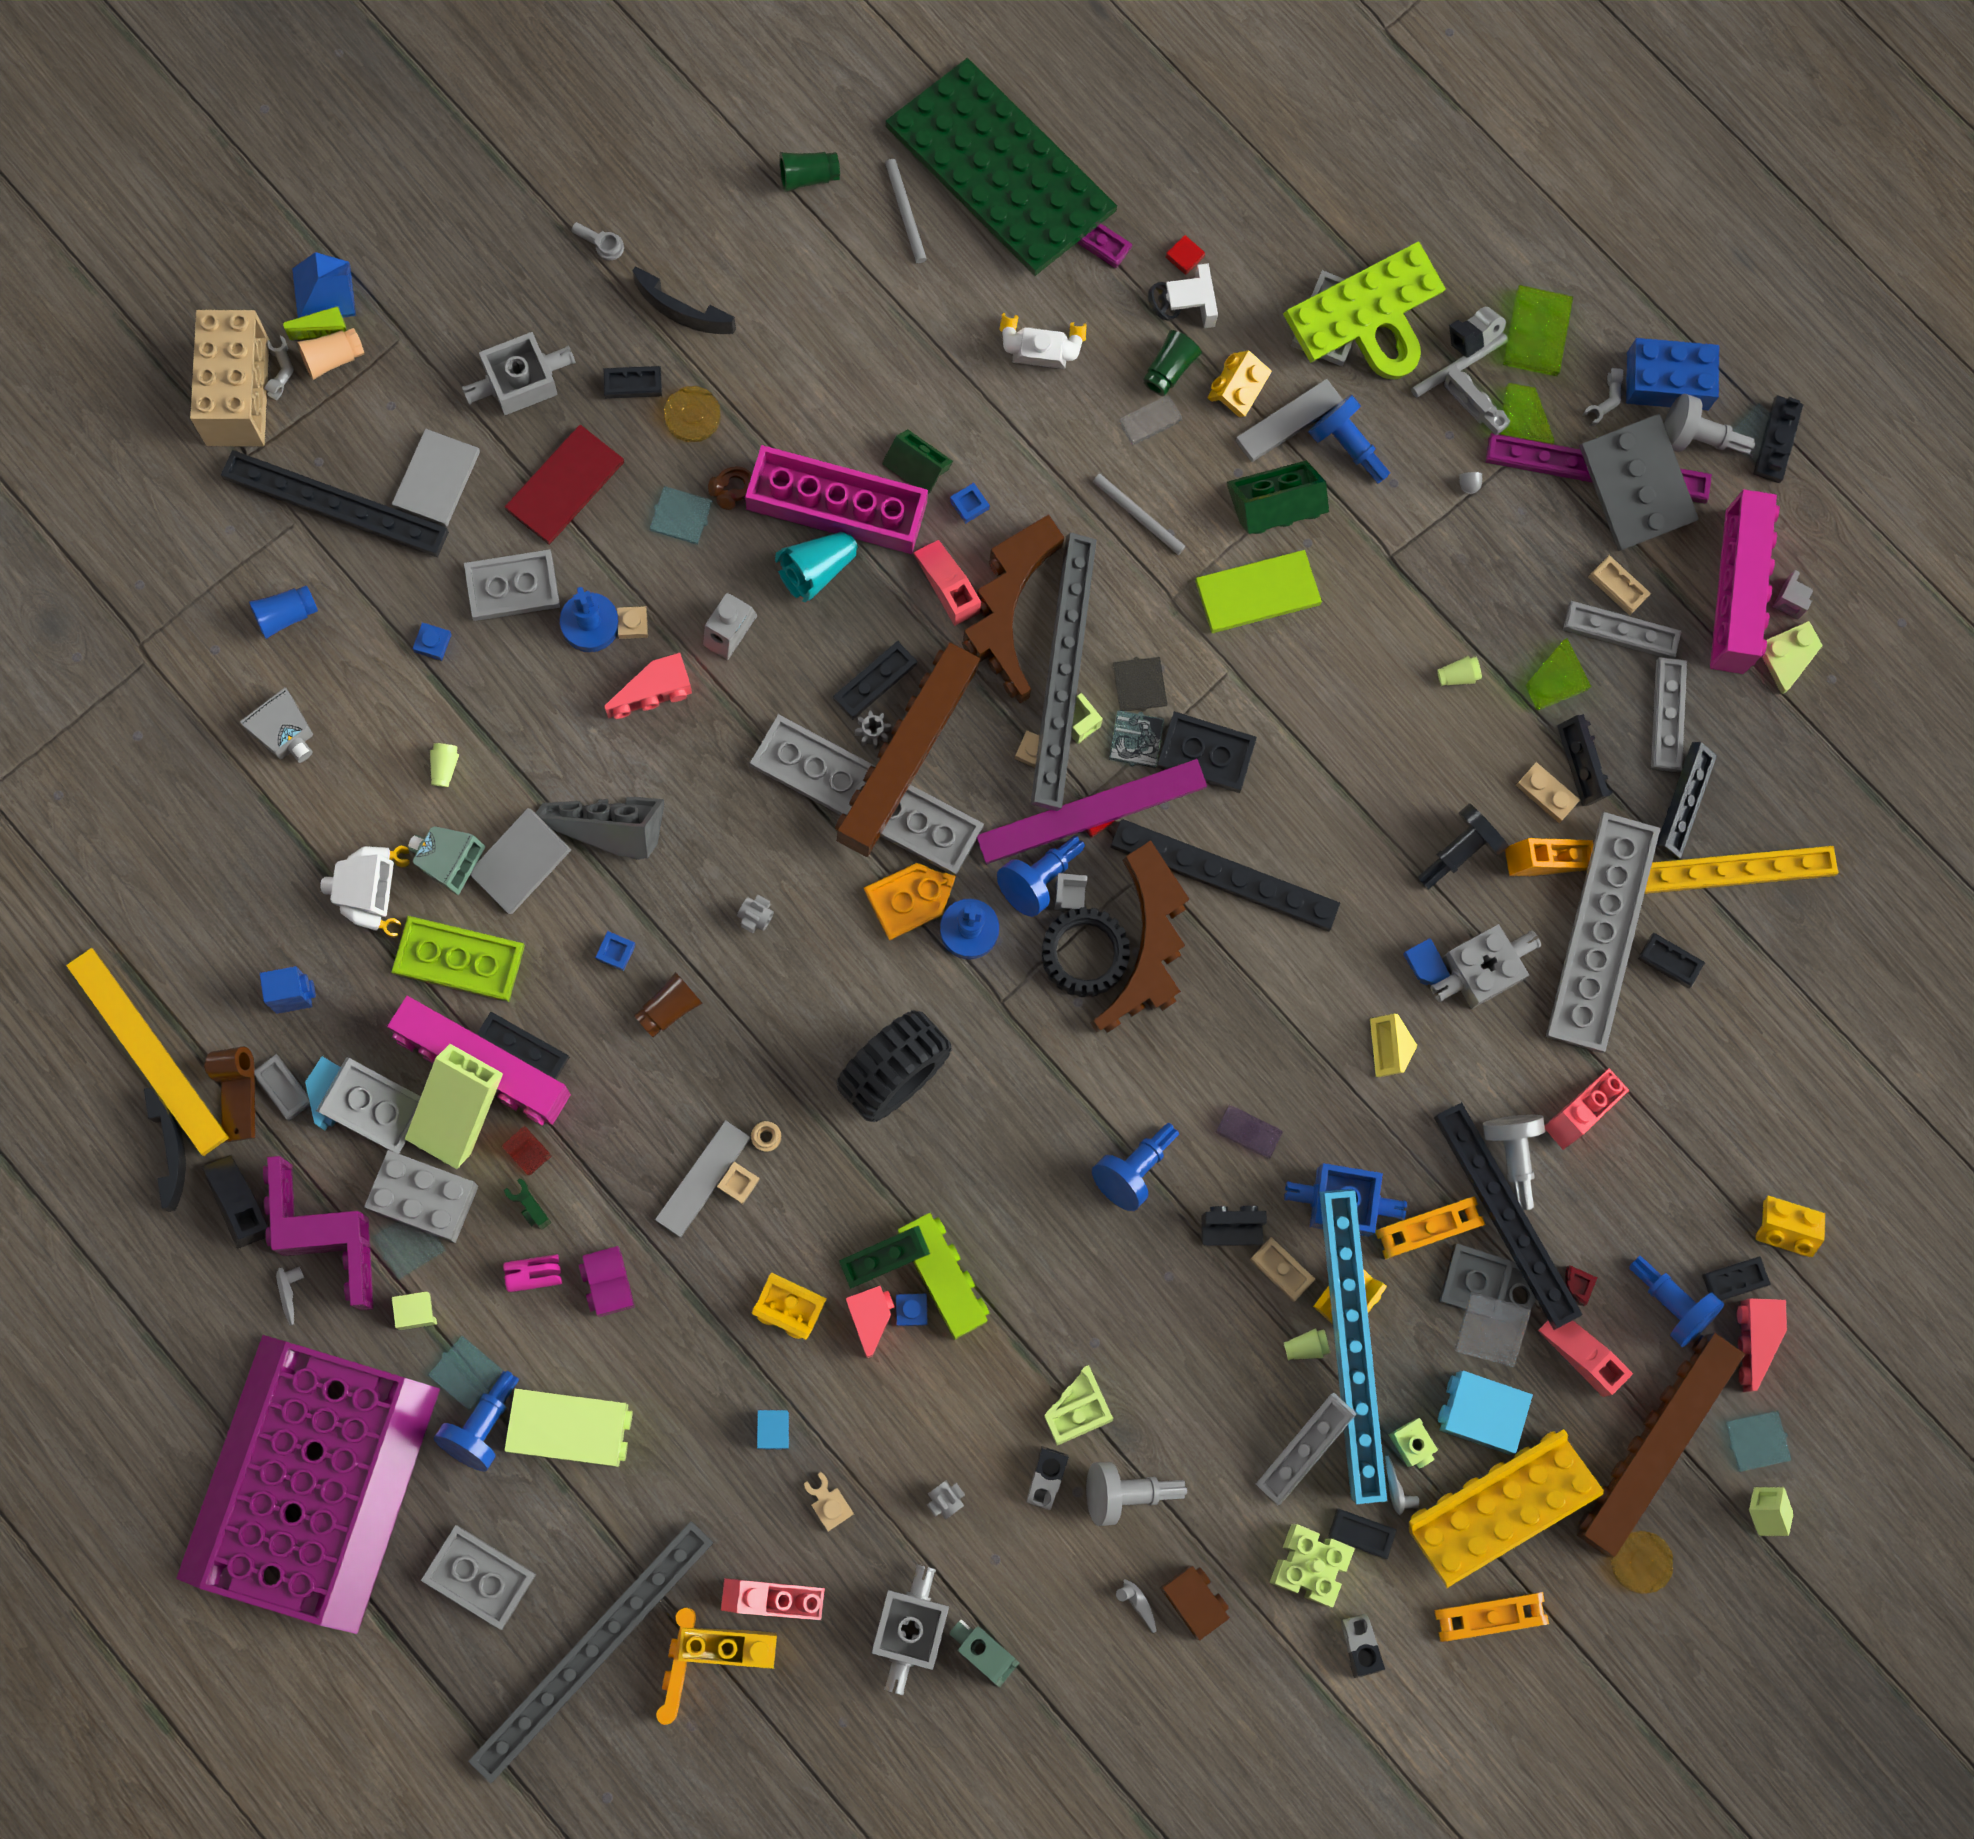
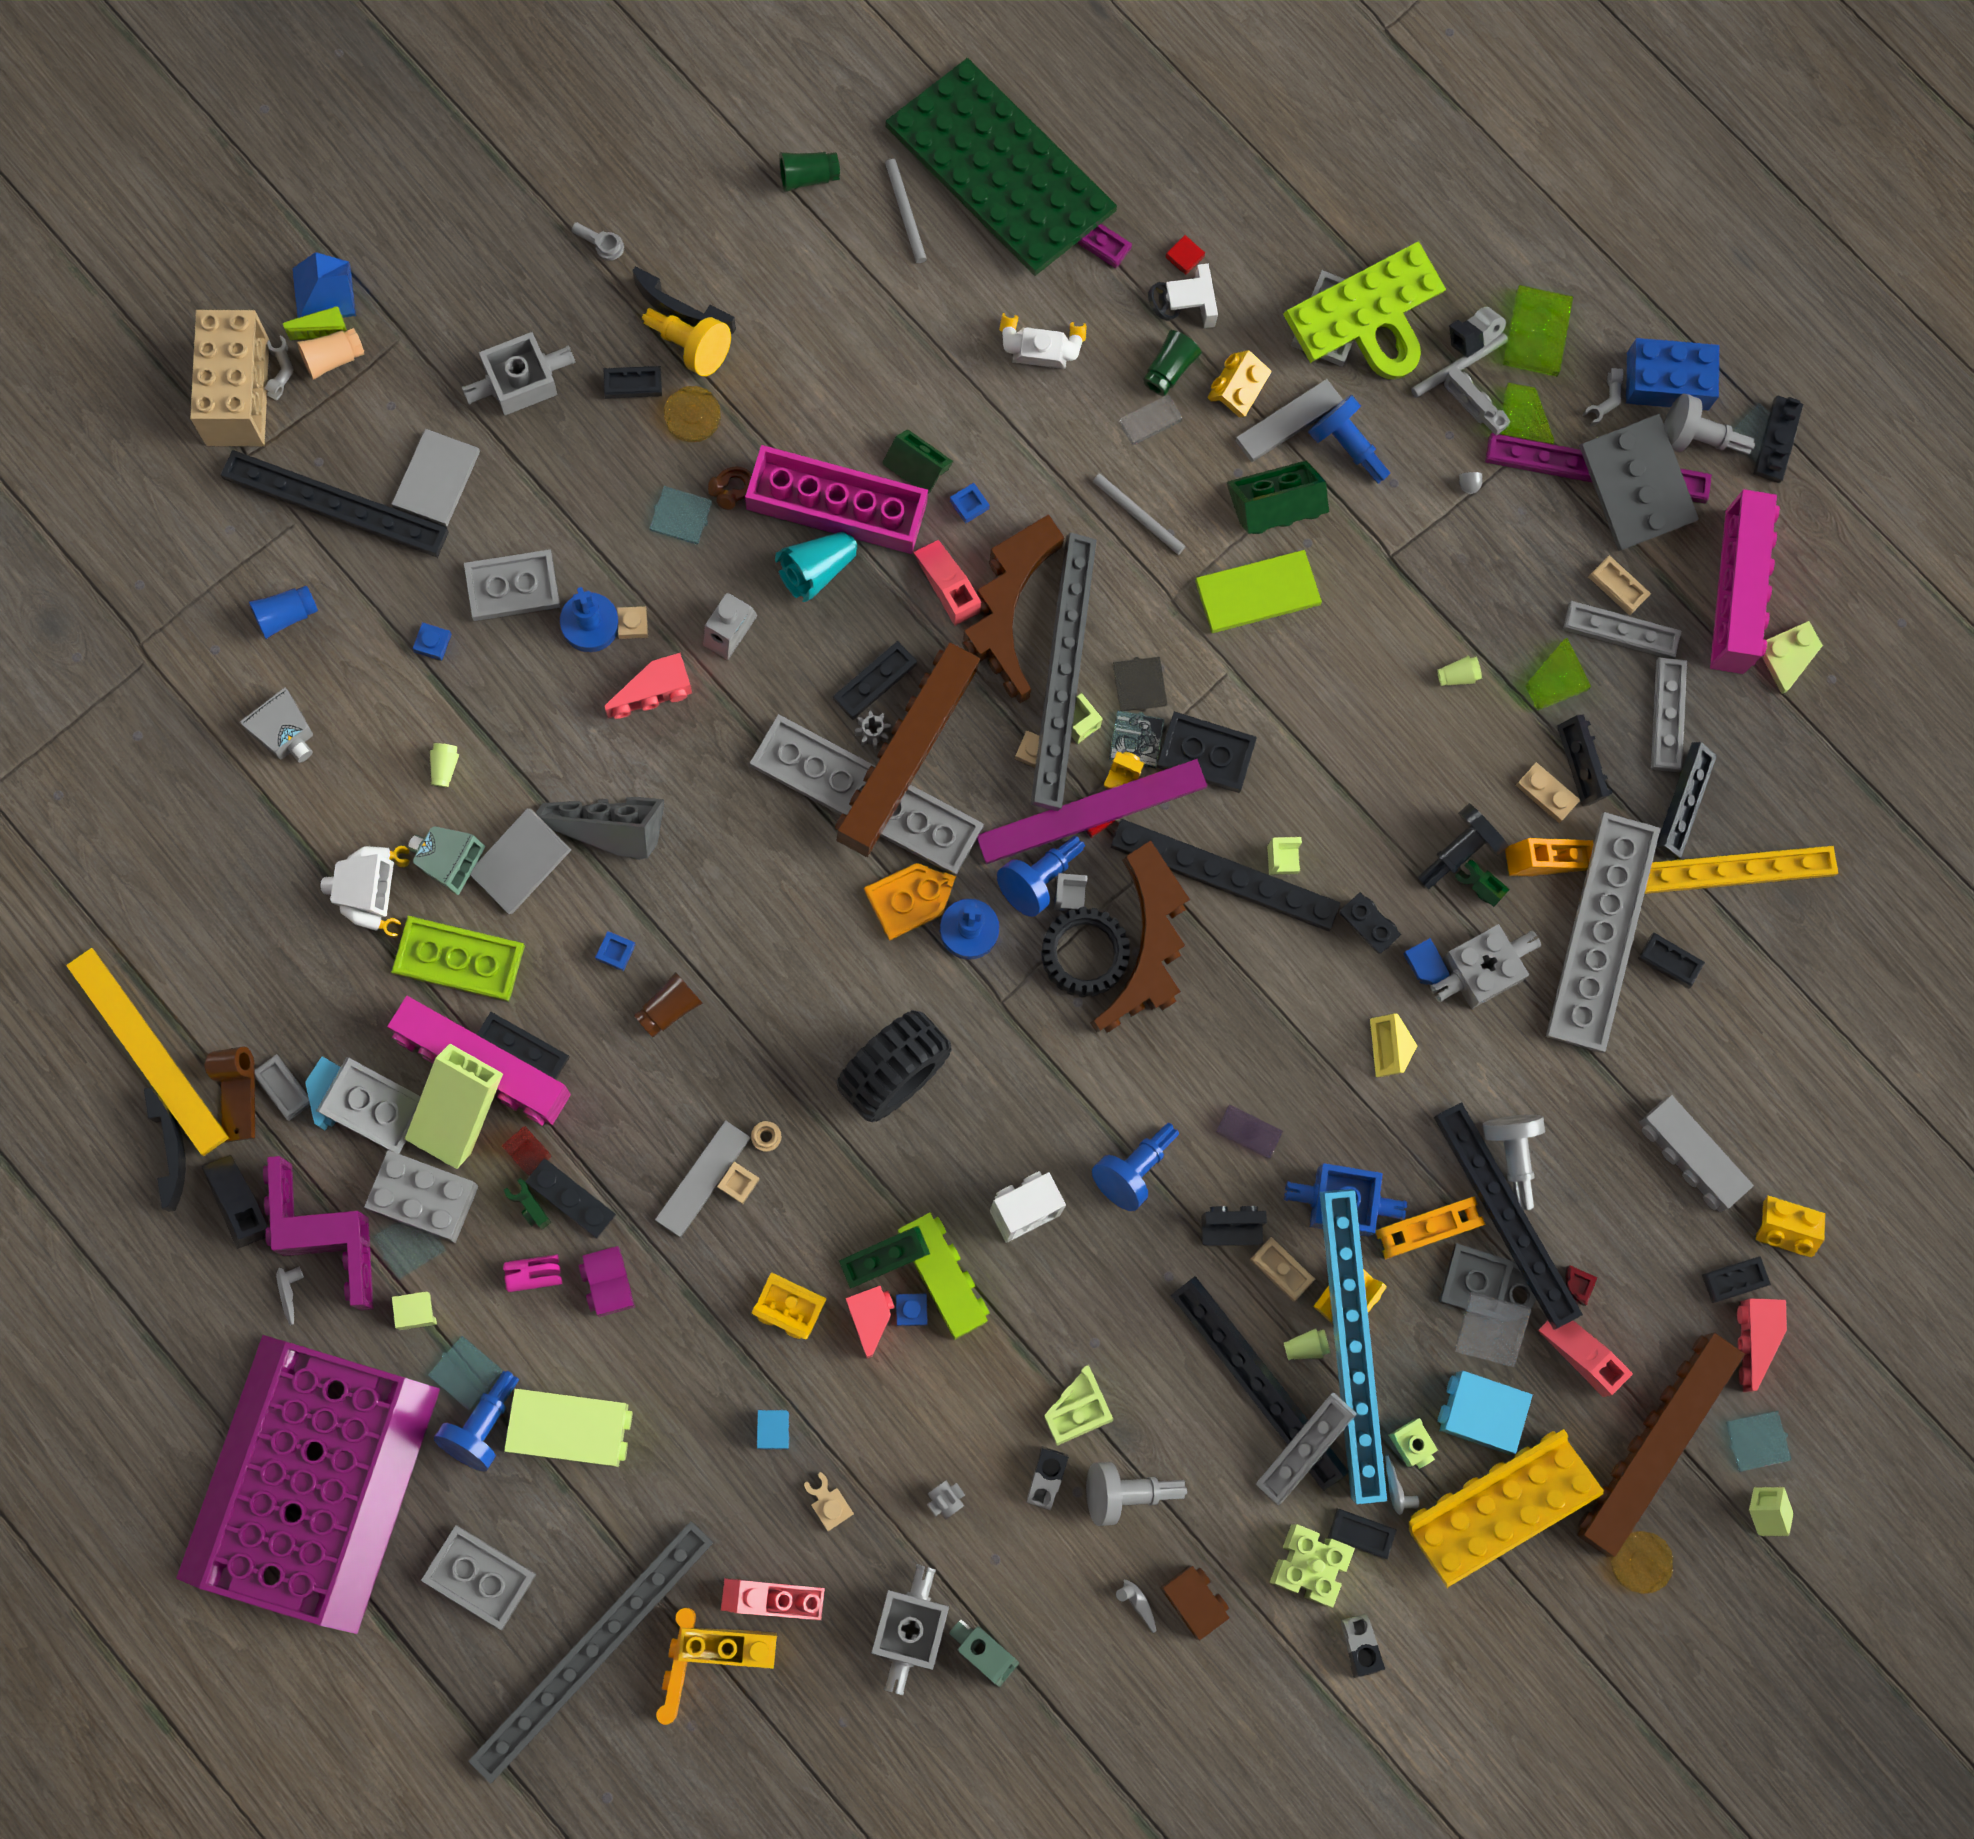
blue brick [260,966,316,1014] -> none
dark red tile [505,425,624,545] -> none
light grey gear [737,895,774,933] -> none
light orange plate [1434,1592,1549,1642] -> none
coral slope [1545,1068,1629,1150] -> none
blue piece [1629,1256,1724,1347] -> none
light grey panel [1773,570,1813,619] -> none
none -> black plate [525,1158,616,1239]
none -> yellow piece [642,308,731,376]
none -> white brick [990,1171,1066,1243]
none -> yellow bracket [1104,751,1144,789]
none -> black plate [1170,1276,1349,1491]
none -> yellowish green panel [1267,837,1302,875]
none -> black bracket [1339,892,1401,954]
none -> dark green plate [1455,859,1510,907]
none -> light grey brick [1638,1095,1754,1212]

